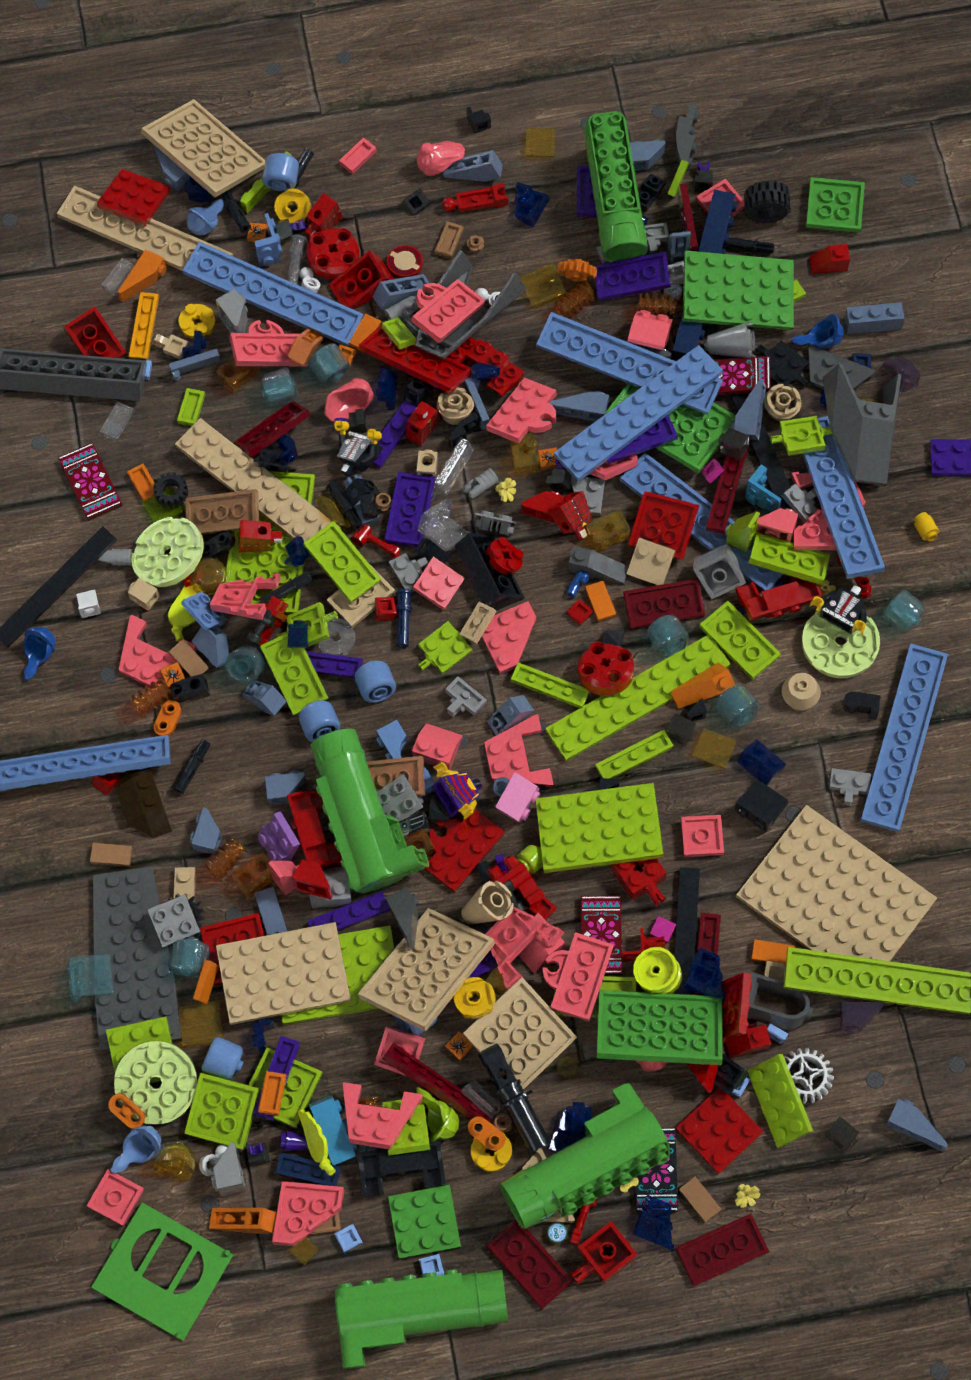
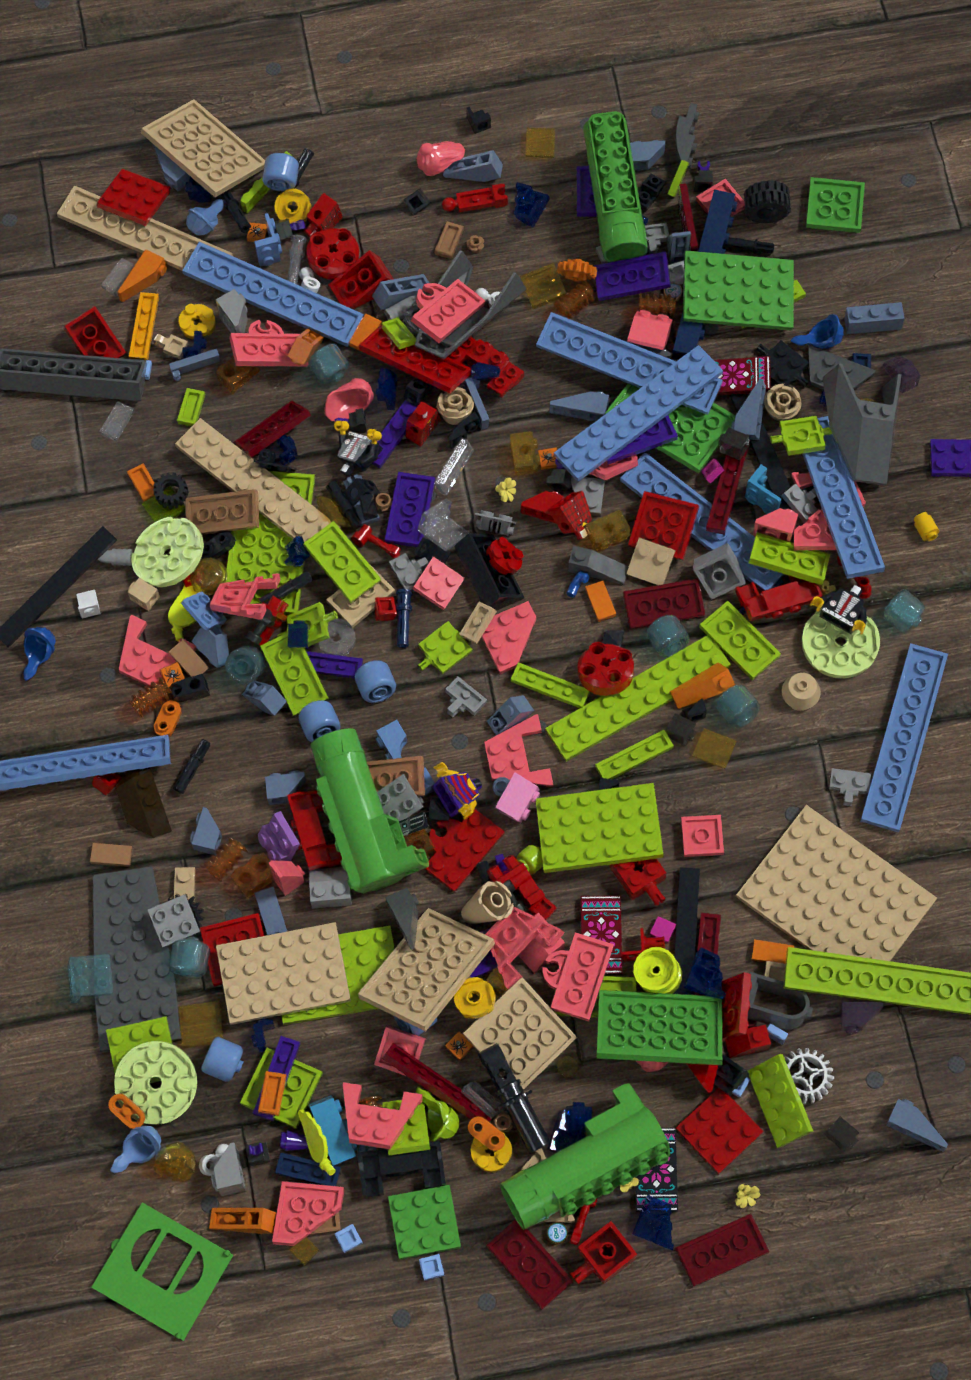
dark red tile [58,442,123,521] -> none
coral plate [87,1169,145,1227] -> none
lime plate [184,1073,260,1149] -> none
orange tile [193,960,219,1004] -> none
red torso [238,520,282,553] -> none
clear light blue head [260,367,299,407] -> none
red slope [292,860,333,900] -> none
dark purple plate [307,891,390,932] -> none
bright green piece [335,1270,509,1369] -> none
orange tile [338,344,357,368] -> none
coral tile [339,138,377,174] -> none
tile [387,245,423,279] -> none
coral slope [412,723,463,770] -> none
tan brick [417,450,438,479] -> none
light grey hinge [462,468,499,499] -> none
coral plate [486,378,557,443] -> none
red tile [566,599,593,626] -> none
medium nougat tile [679,1176,722,1223] -> none
light grey cone [704,322,756,358] -> none
lime slope [725,511,760,553] -> none
black bracket [734,780,788,832] -> none
clear blue bracket [737,739,786,785] -> none
red slope [809,244,850,274] -> none
black leg [842,692,881,720] -> none

